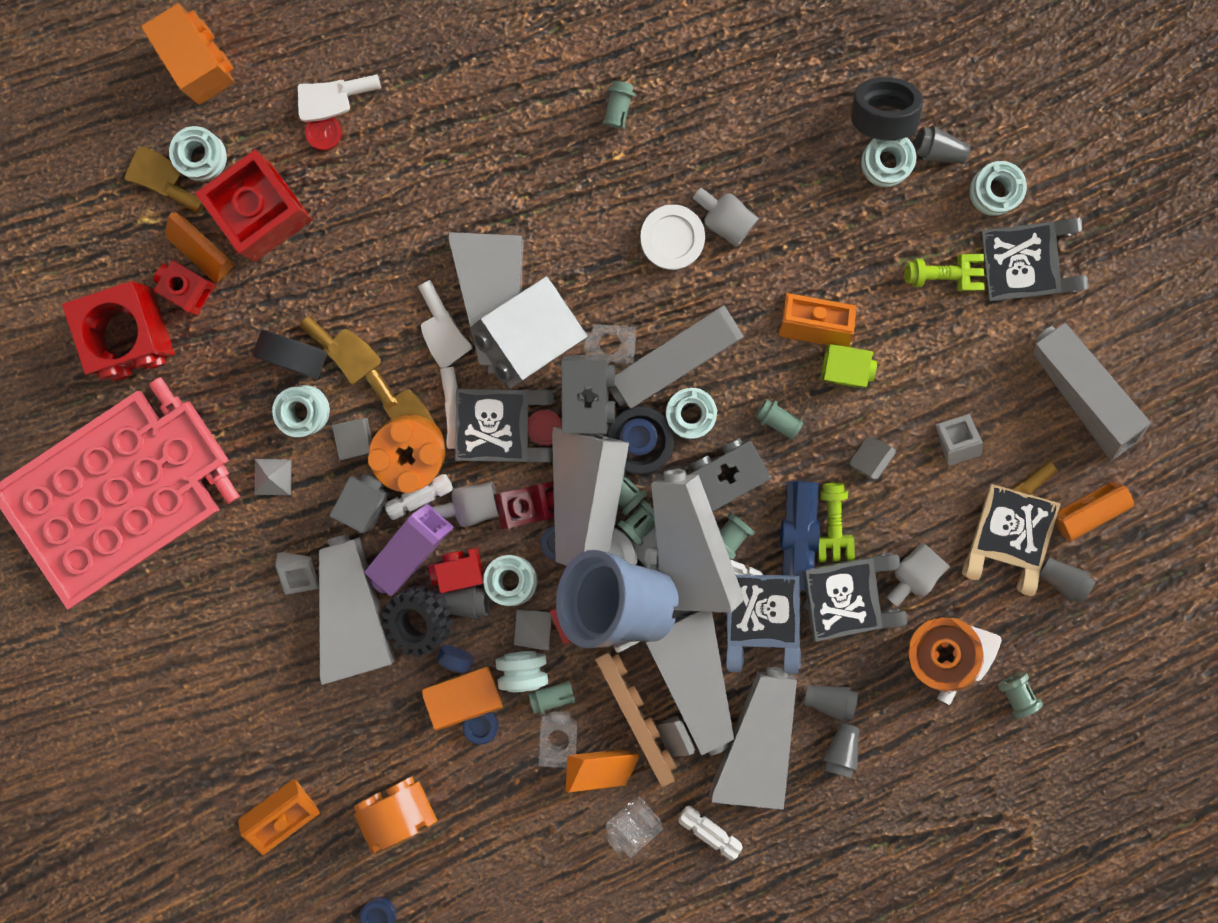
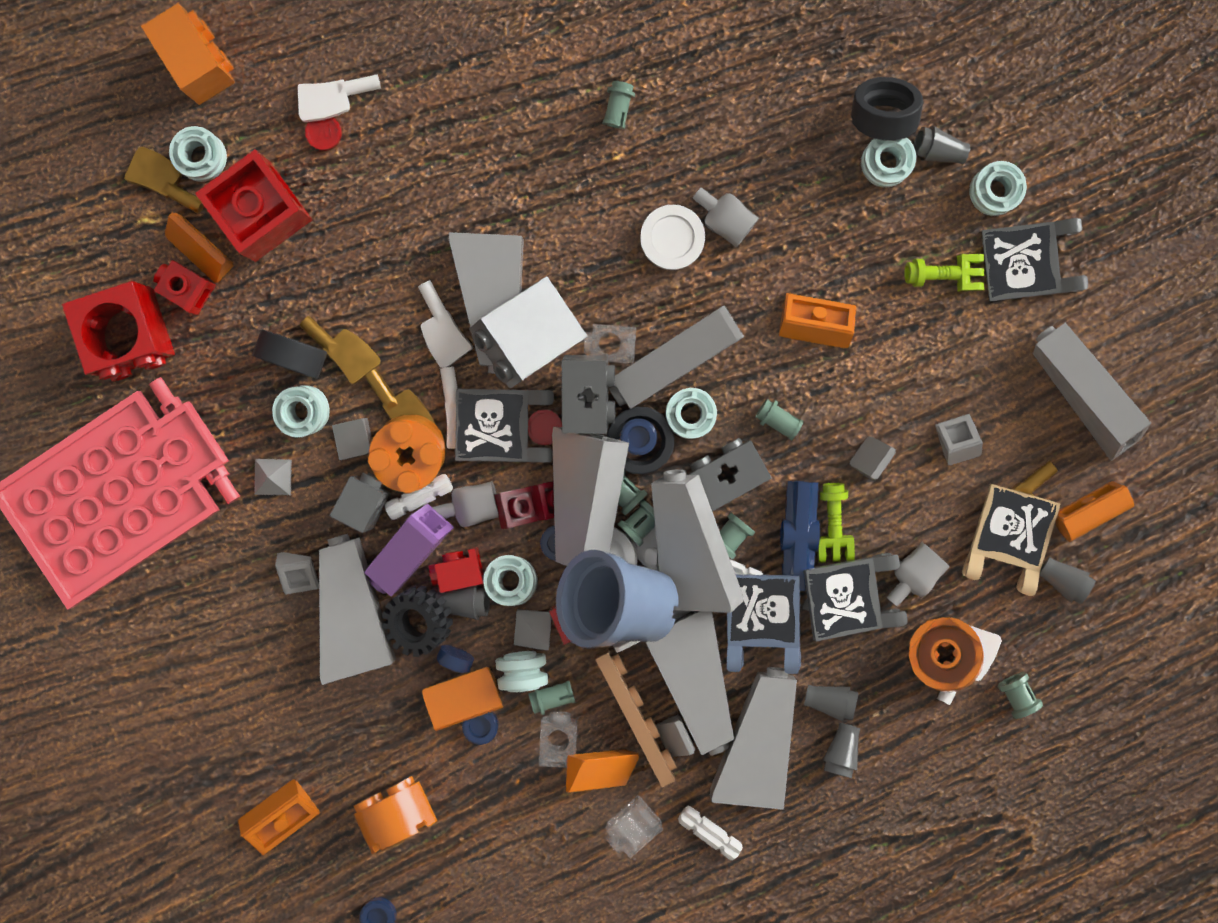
lime brick [820,344,877,388] -> none

